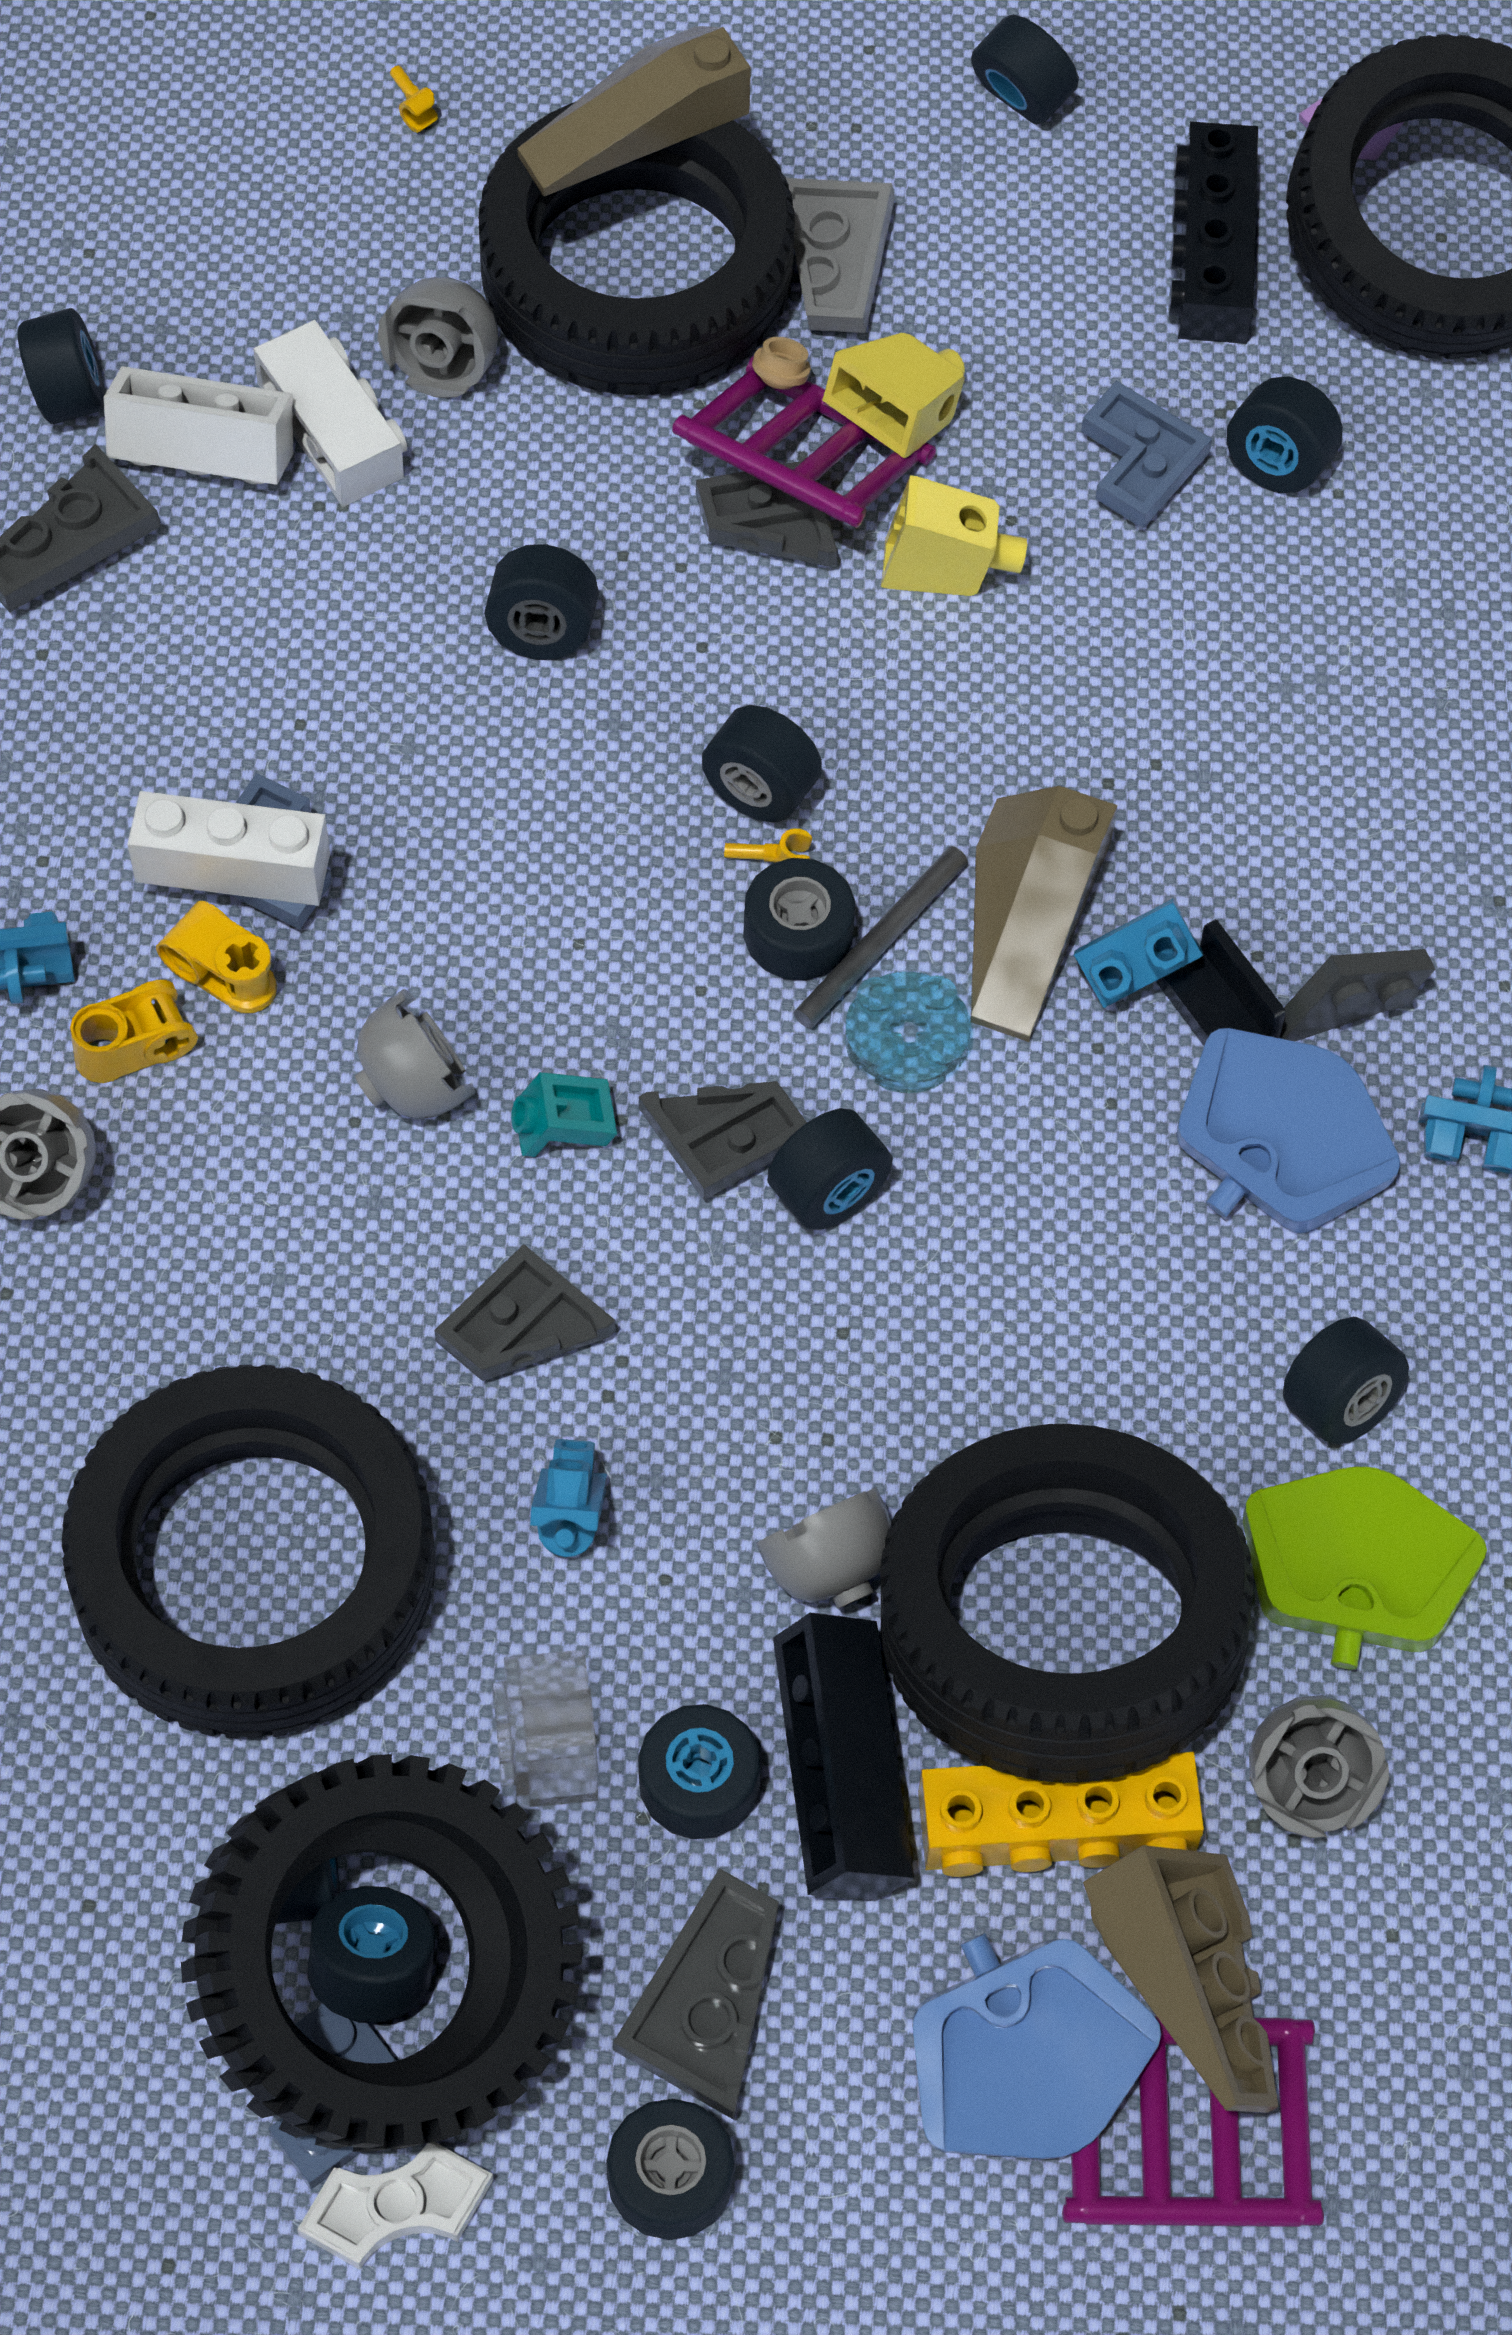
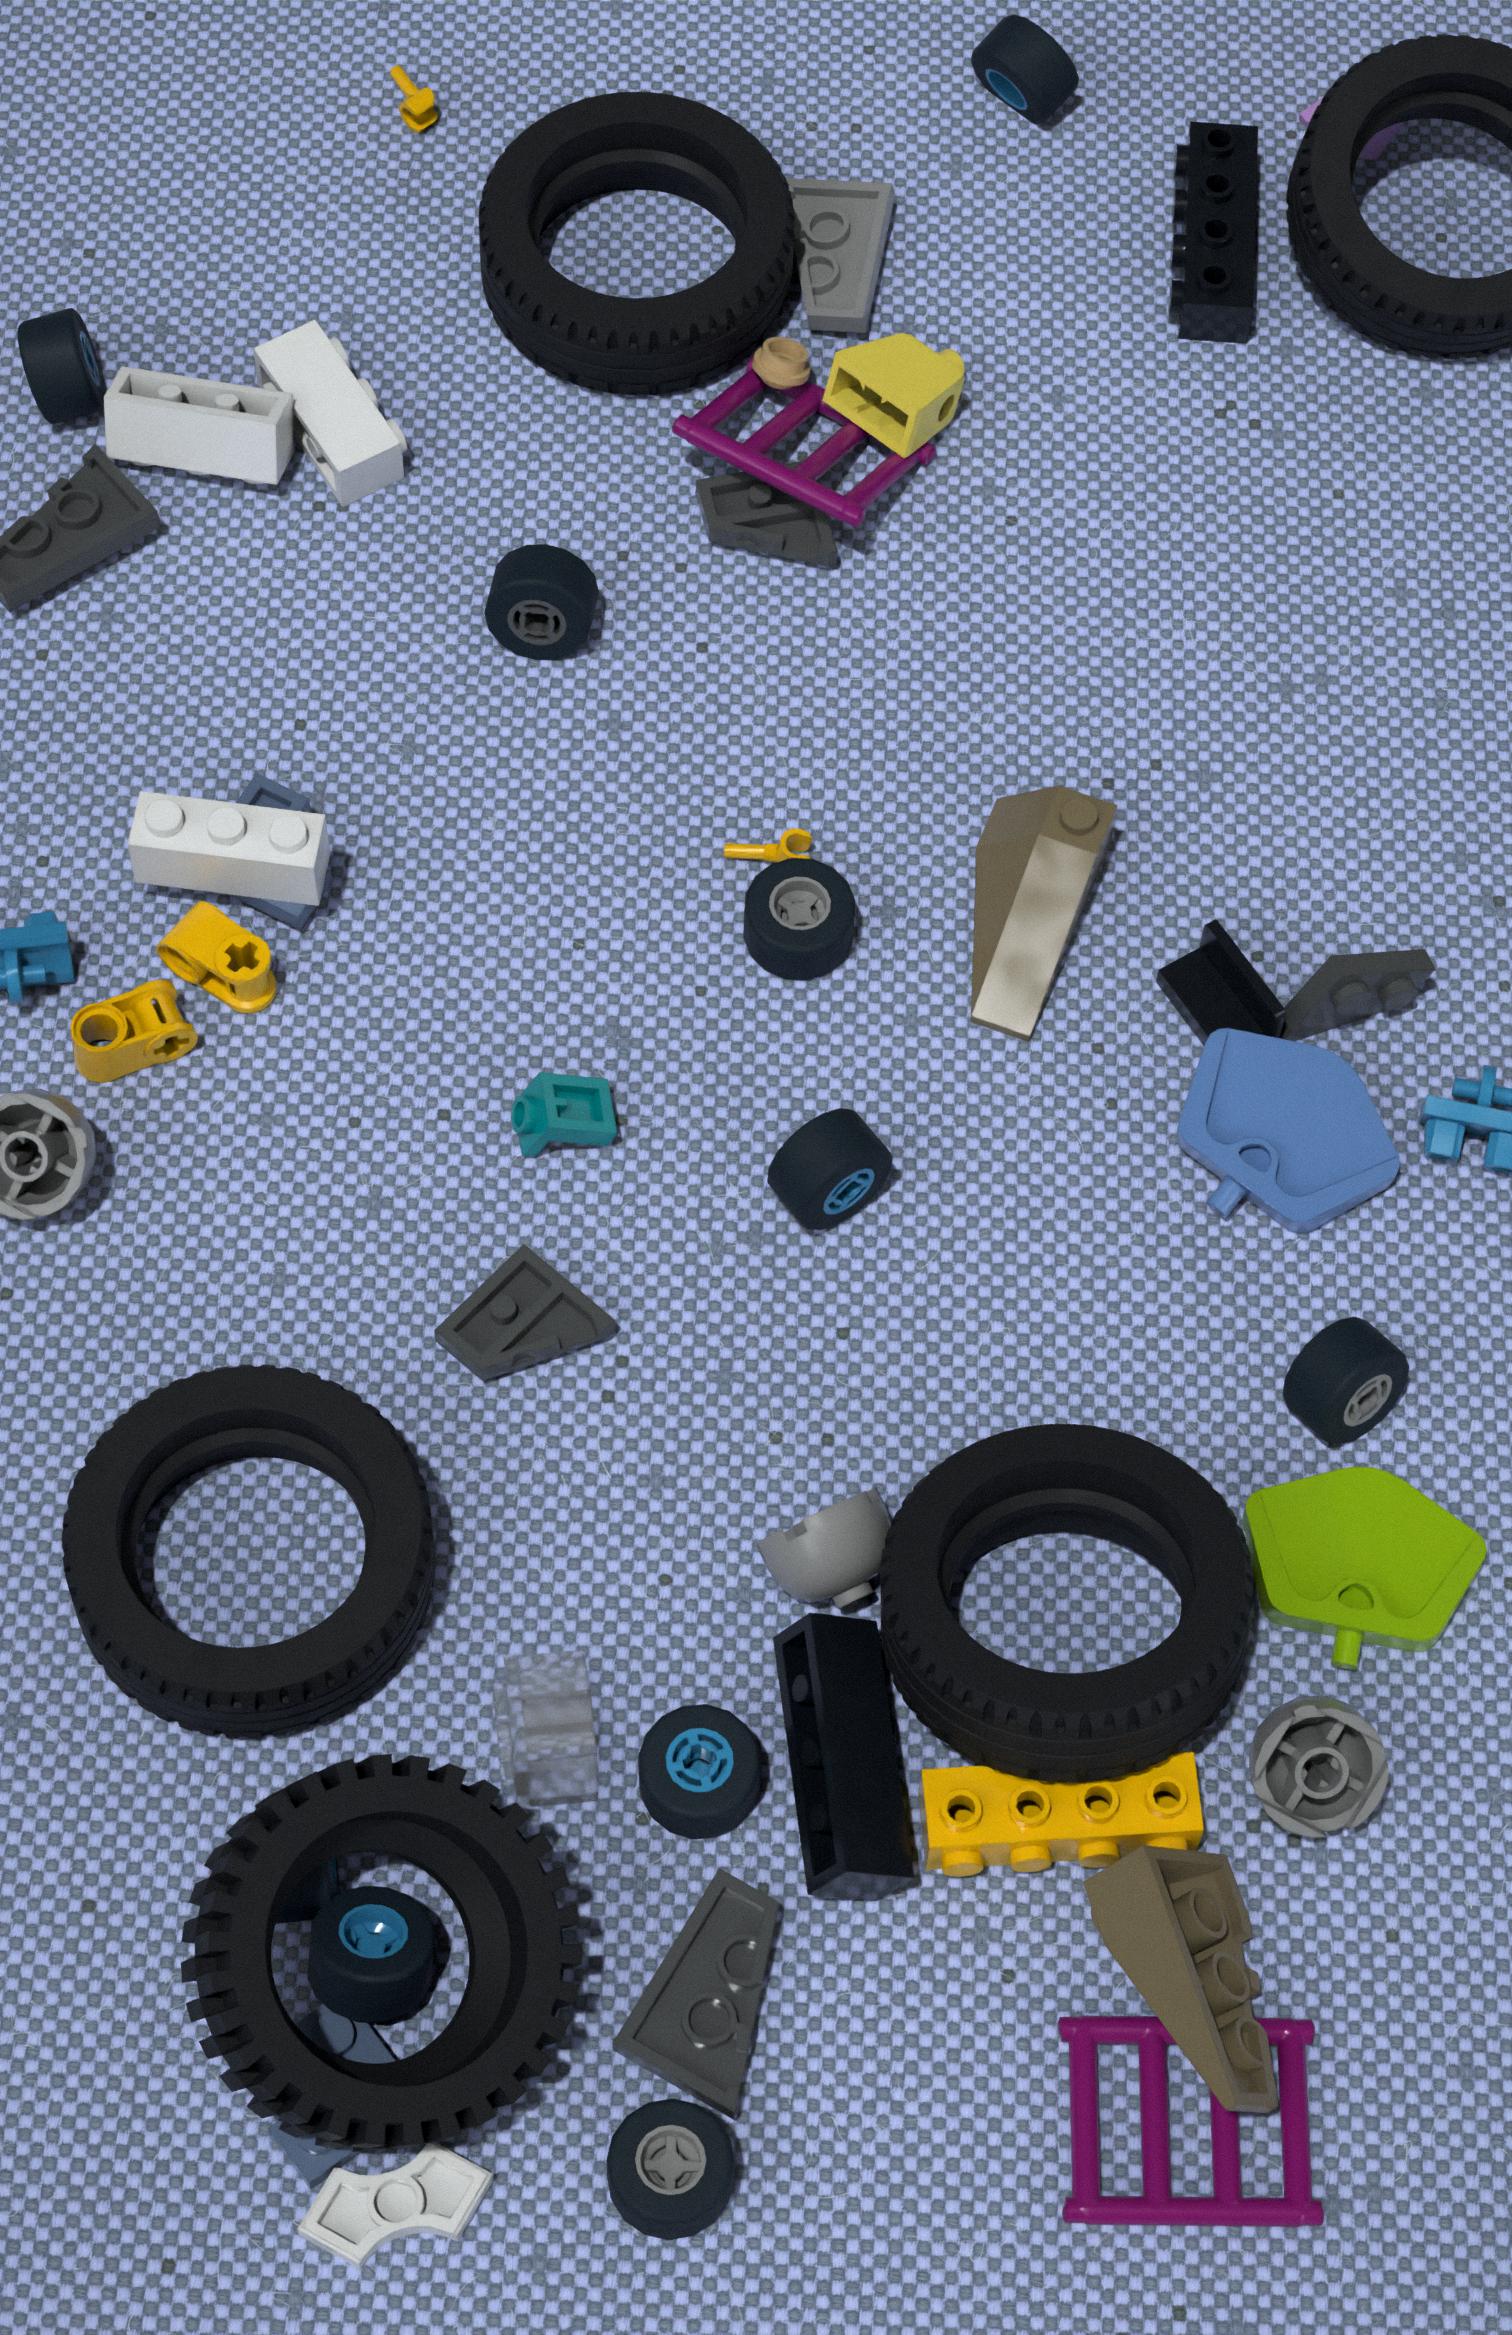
light grey cylinder [355,989,475,1119] -> none
light grey cylinder [377,277,498,398] -> none
dark tan wedge [517,26,751,196] -> none
dark azure hips [530,1439,607,1557] -> none
dark grey wing [639,1081,807,1200] -> none
black wheel [702,705,822,823] -> none
flat silver bar [794,846,968,1029] -> none
clear light blue plate [845,972,971,1093] -> none
light yellow torso [881,475,1027,596] -> none
medium blue animal [912,1933,1161,2159] -> none
dark azure hips [1074,898,1203,1008] -> none
sand blue plate [1081,380,1212,528] -> none
black wheel [1226,376,1343,493] -> none

